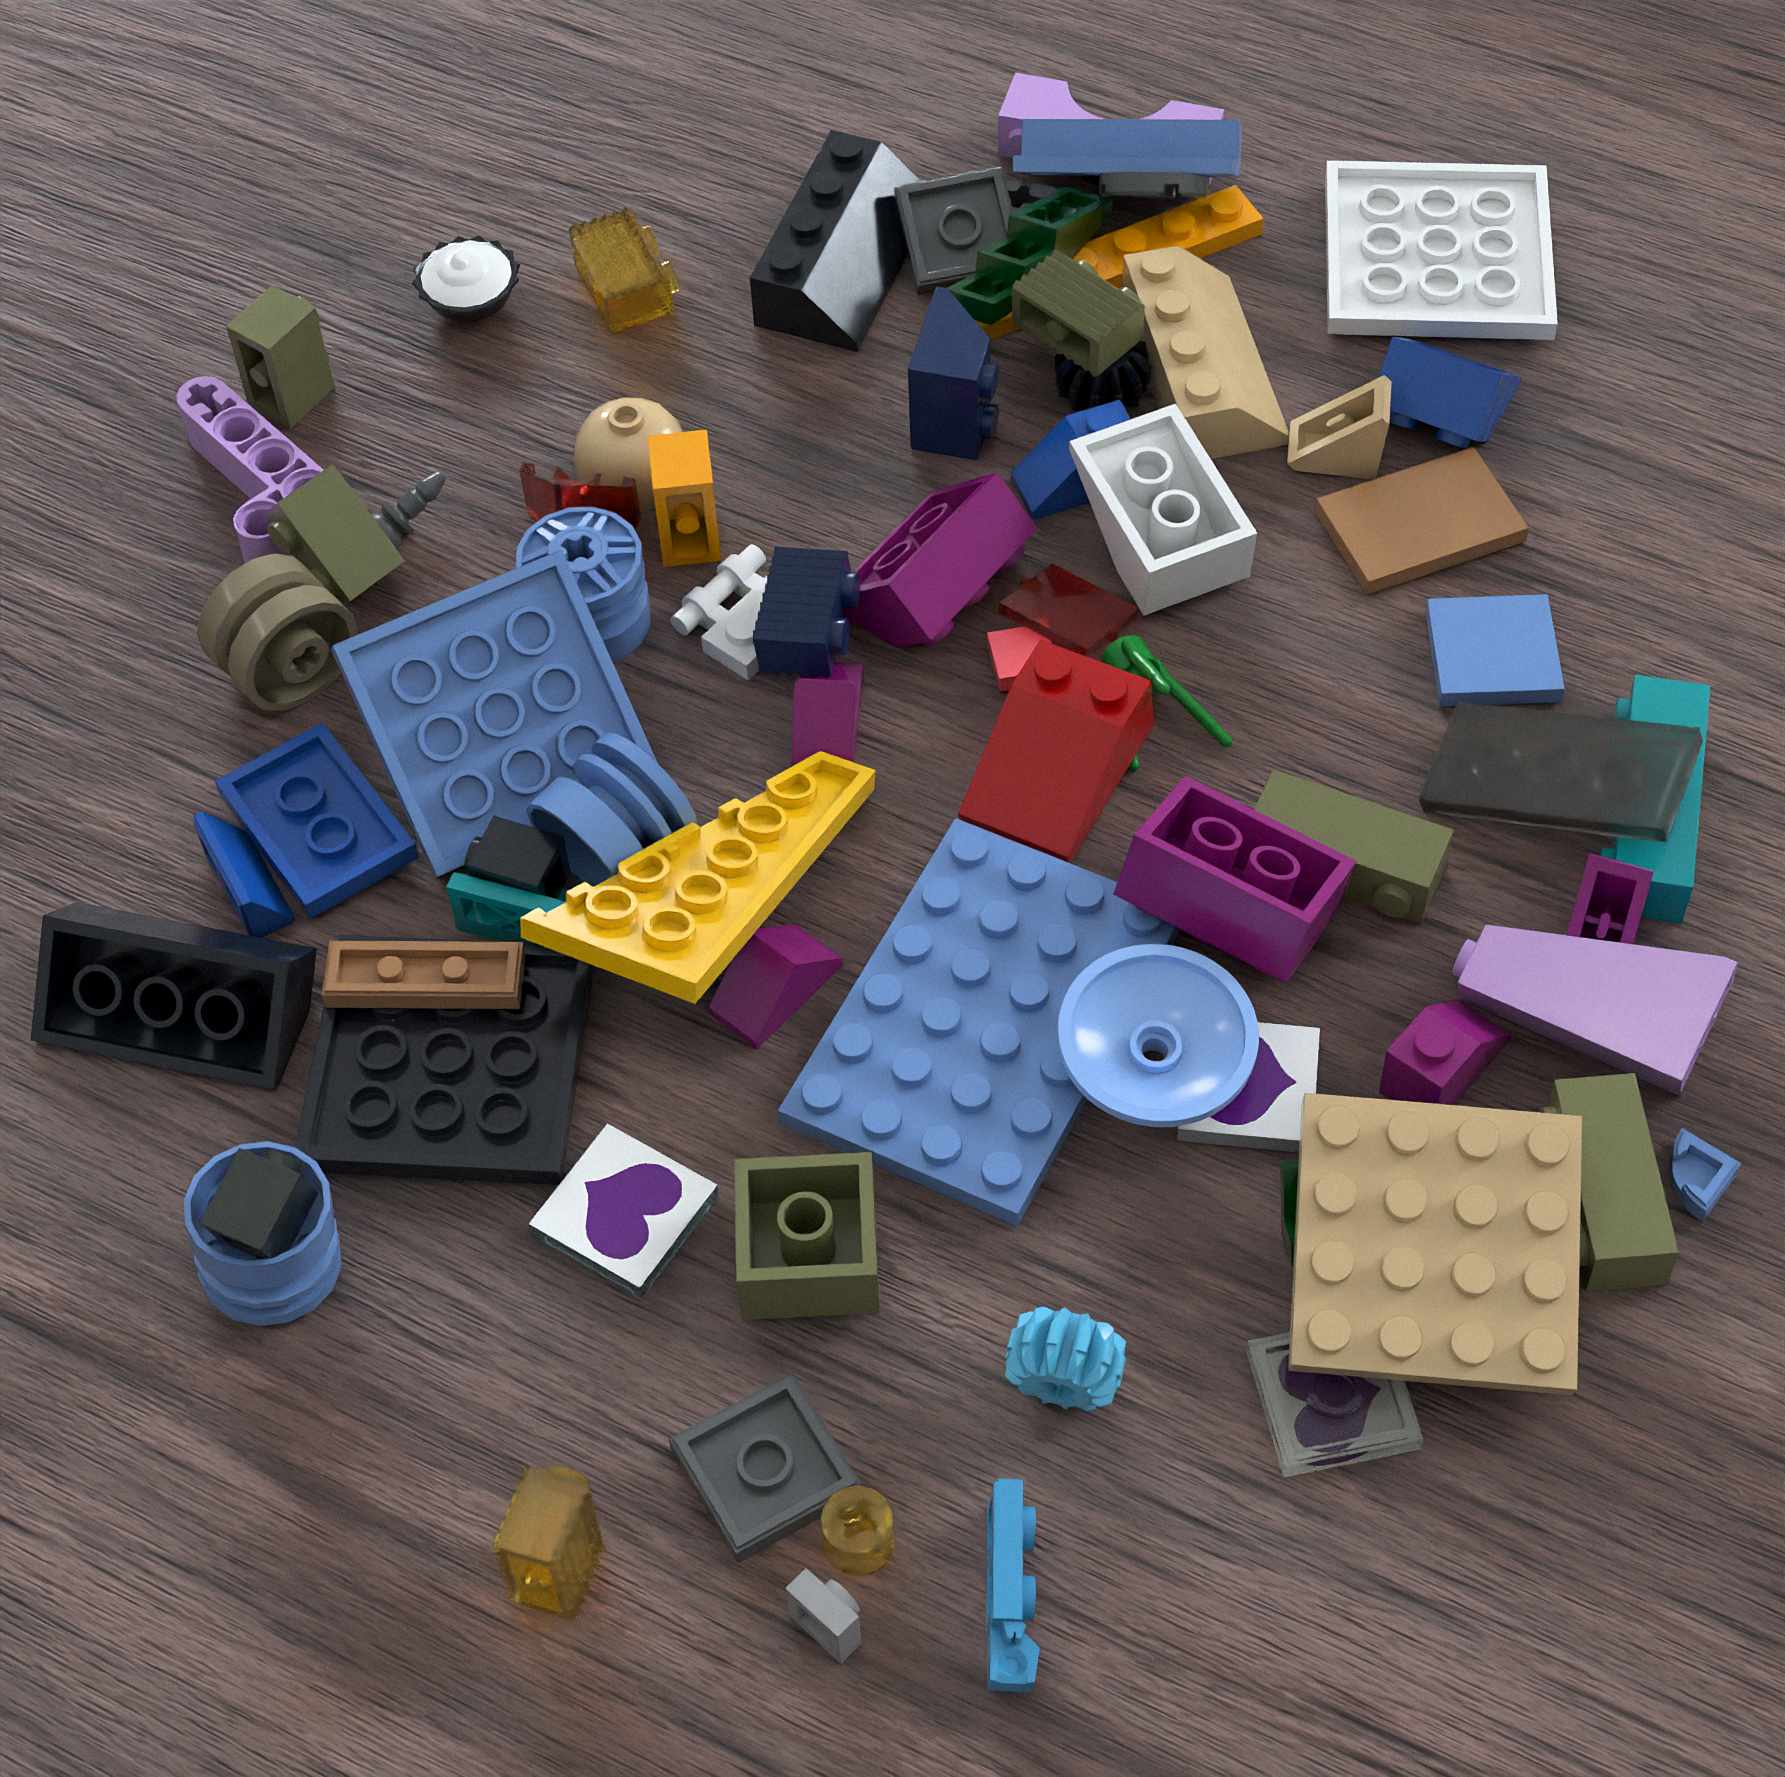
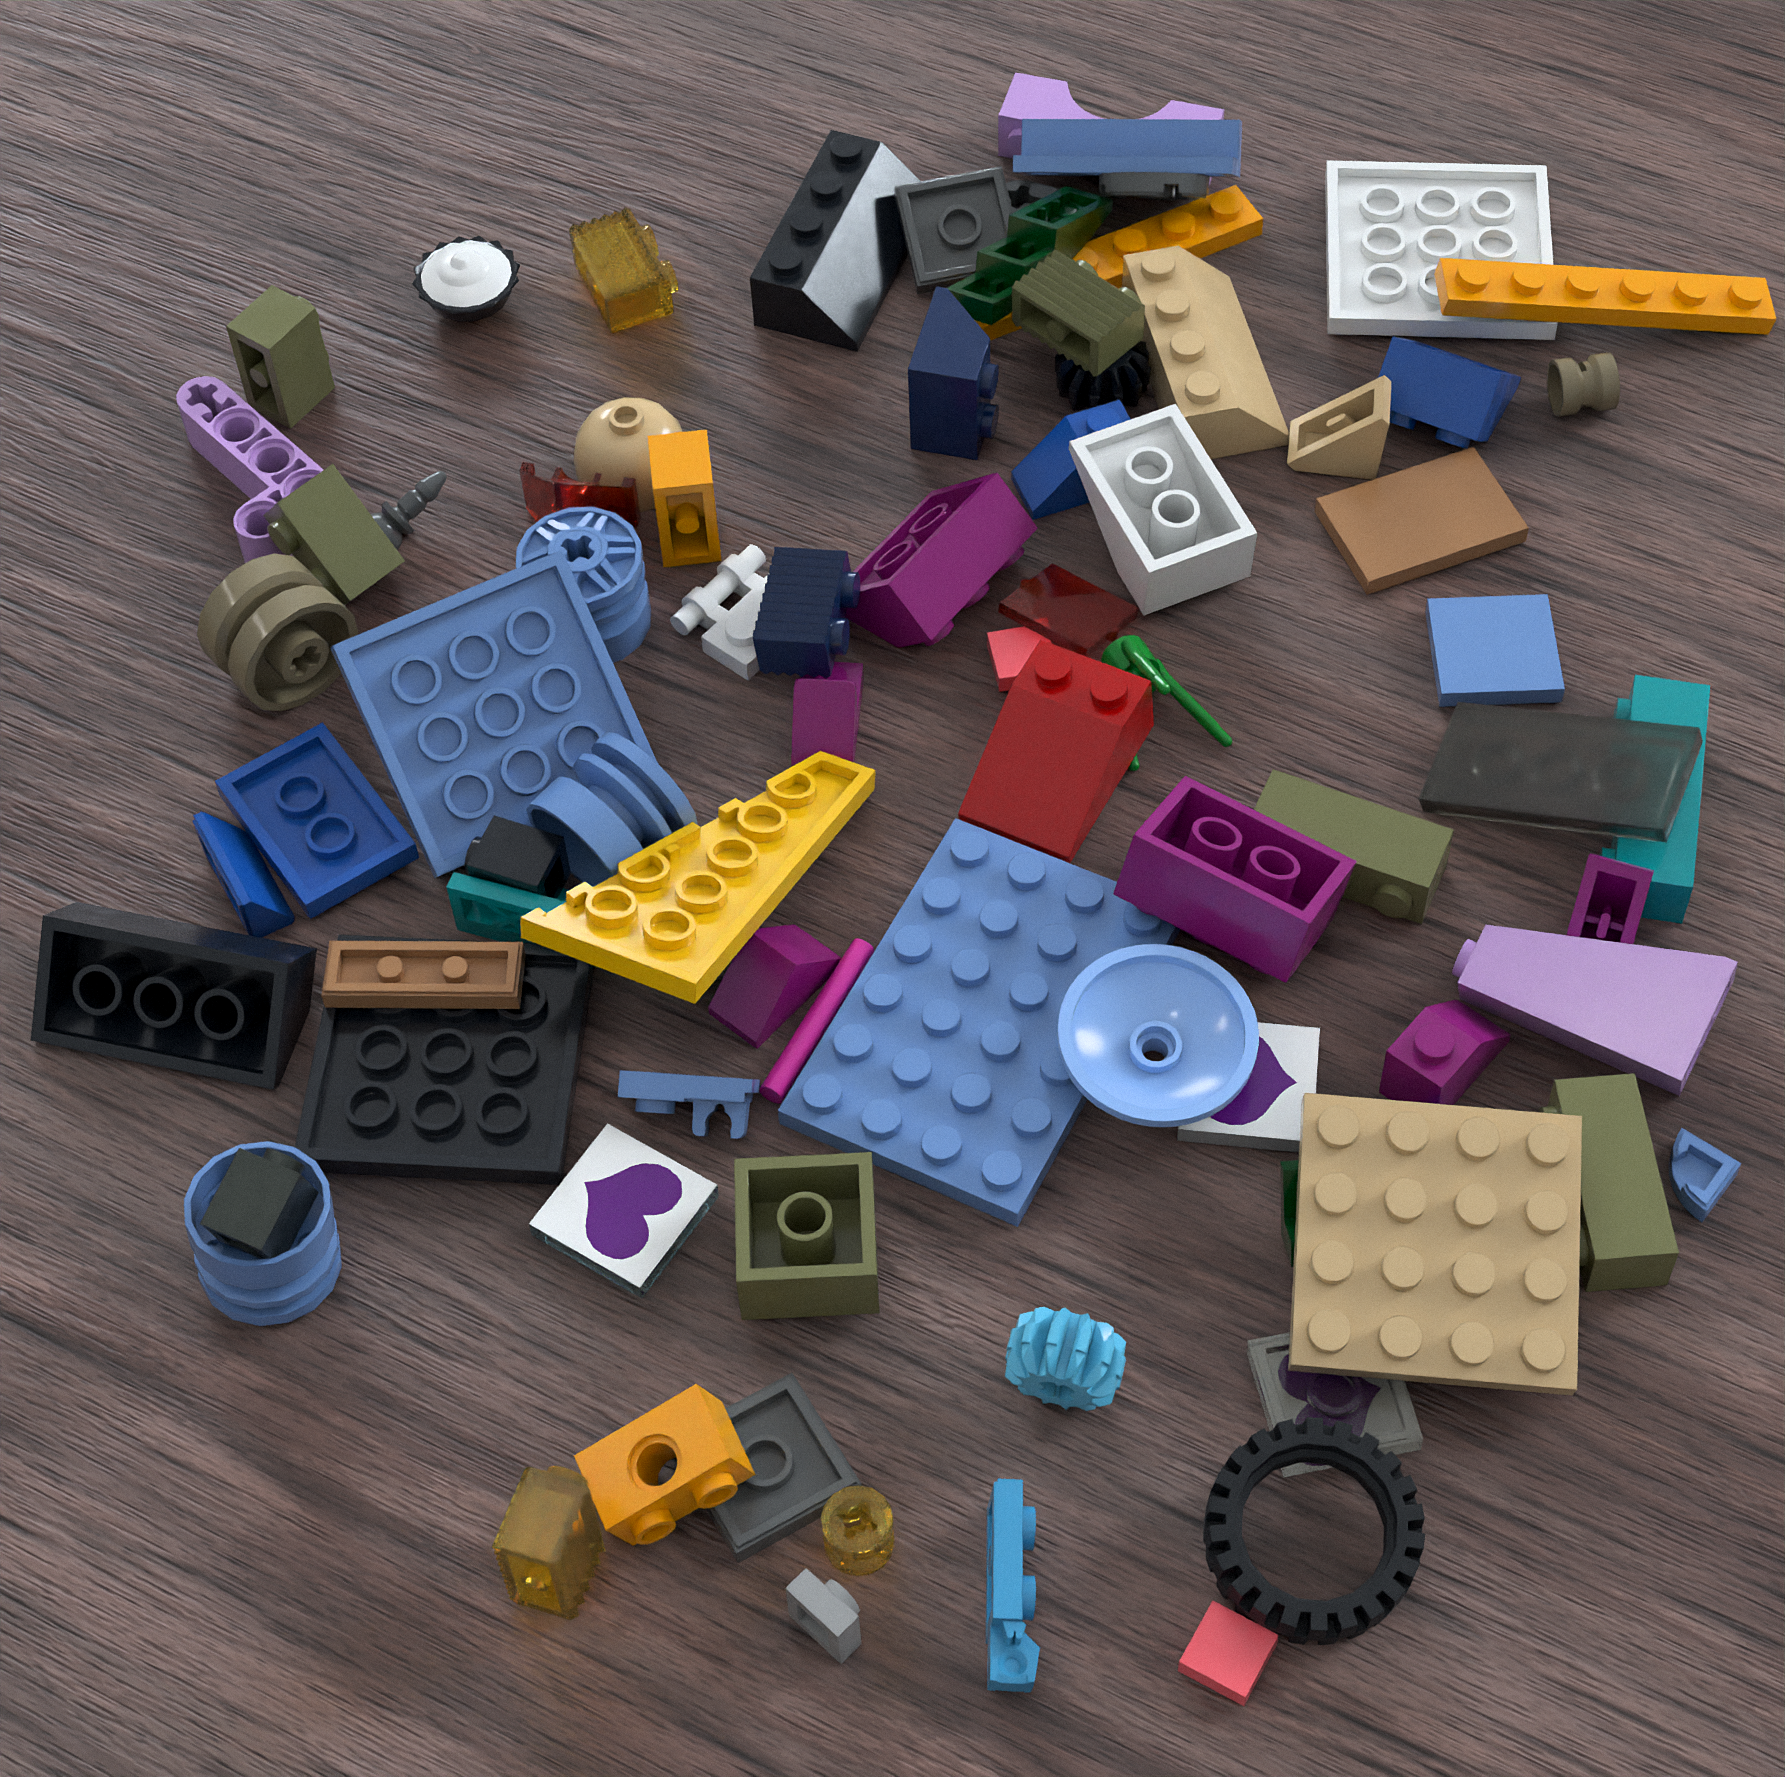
none -> light orange brick [574,1384,756,1546]
none -> medium blue plate [618,1070,760,1139]
none -> dark pink bar [759,938,875,1104]
none -> coral tile [1178,1601,1279,1706]
none -> black tyre [1203,1417,1425,1645]
none -> light orange plate [1434,258,1776,335]
none -> dark tan wheel [1547,352,1620,417]

